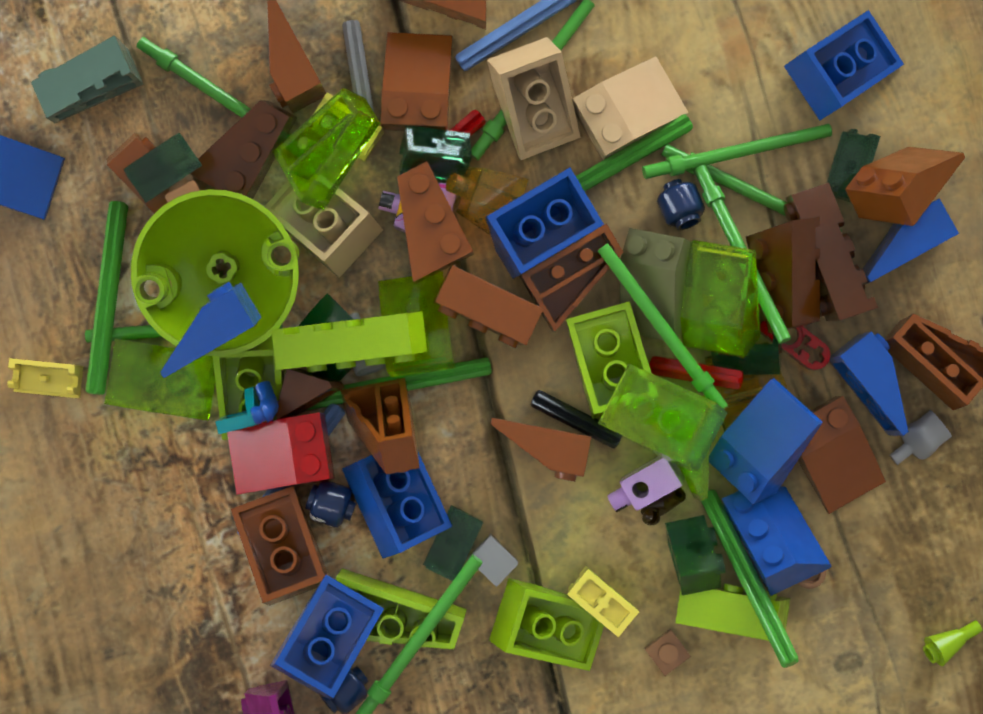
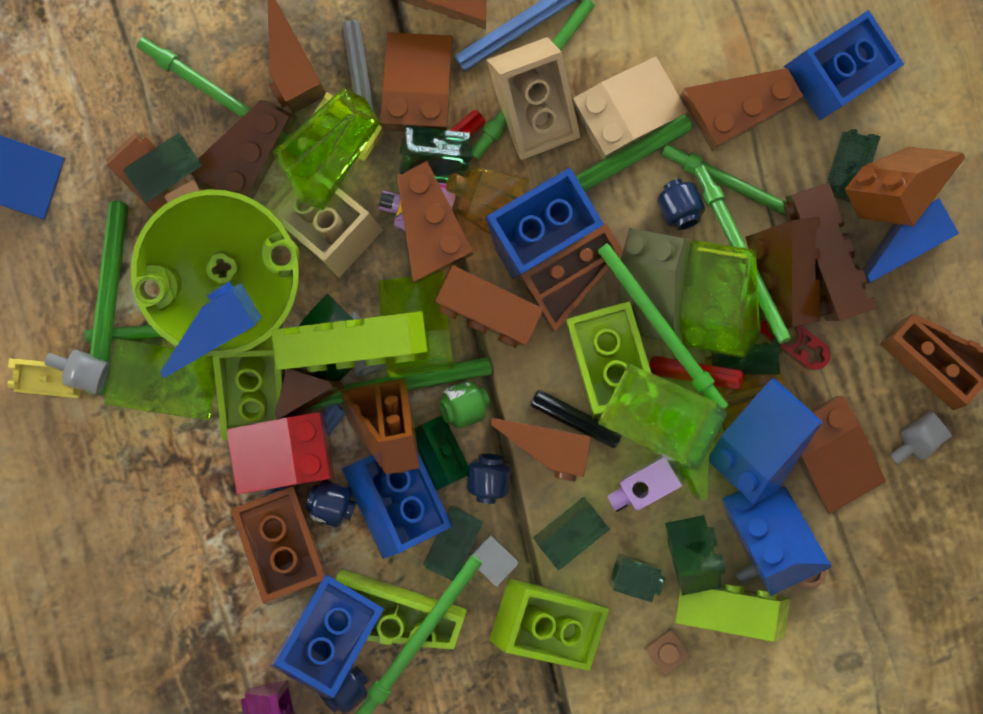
sand green wedge [31,35,144,123] -> none
teal tile [215,387,260,434] -> none
blue arm [250,381,279,424] -> none
light yellow hinge [567,566,640,637] -> none
dark brown arm [641,488,686,525] -> none
bright green bar [642,124,832,179] -> none
bright green axle [700,489,799,668] -> none
blue slope [829,331,909,436] -> none
lime cone [923,620,983,666] -> none
none -> light grey piece [45,349,110,395]
none -> dark green panel [415,415,469,491]
none -> bright green head [439,381,490,428]
none -> dark blue head [466,453,512,504]
none -> clear green hinge [533,497,610,571]
none -> clear green brick [609,553,665,602]
none -> dark orange wedge [681,68,804,151]

